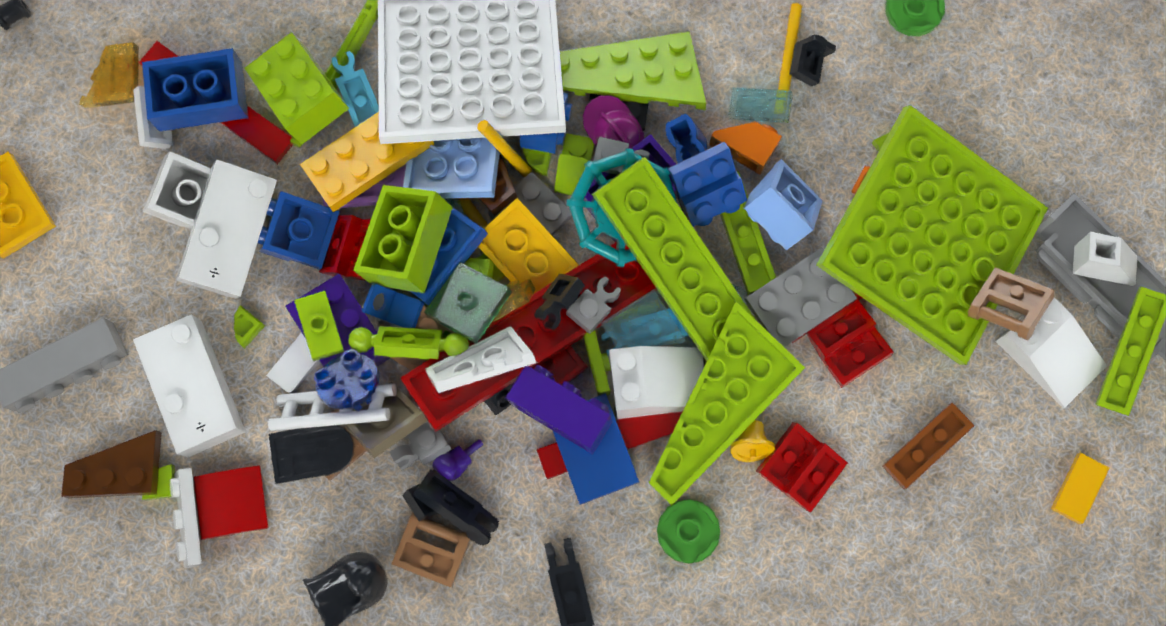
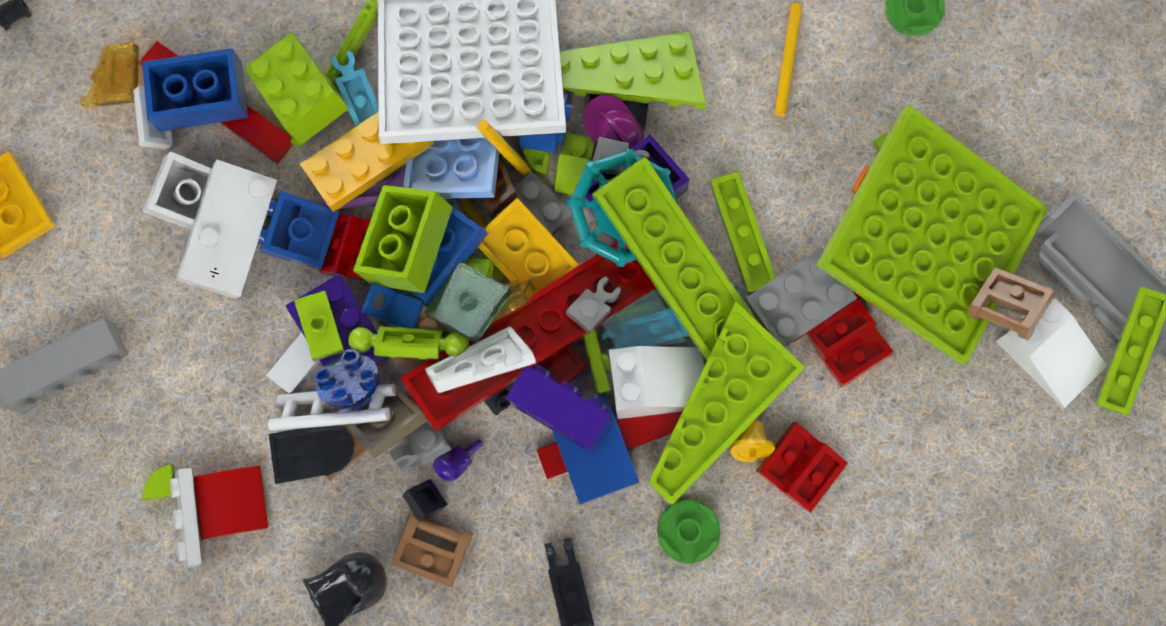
reddish brown wing [61,430,162,499] -> none
white brick [133,314,246,458] -> none
lime tile [234,305,265,349] -> none
black hinge [413,469,499,546] -> none
black plate [534,273,585,330] -> none
blue brick [666,114,708,163] -> none
blue plate [668,142,747,227] -> none
orange slope [709,121,782,175] -> none
clear light blue plate [728,87,793,123] -> none
light blue slope [744,159,822,250] -> none
black bracket [789,35,836,87] -> none
dark orange plate [882,402,975,490] -> none
yellow tile [1051,453,1110,524] -> none
white slope [1073,232,1137,286] -> none

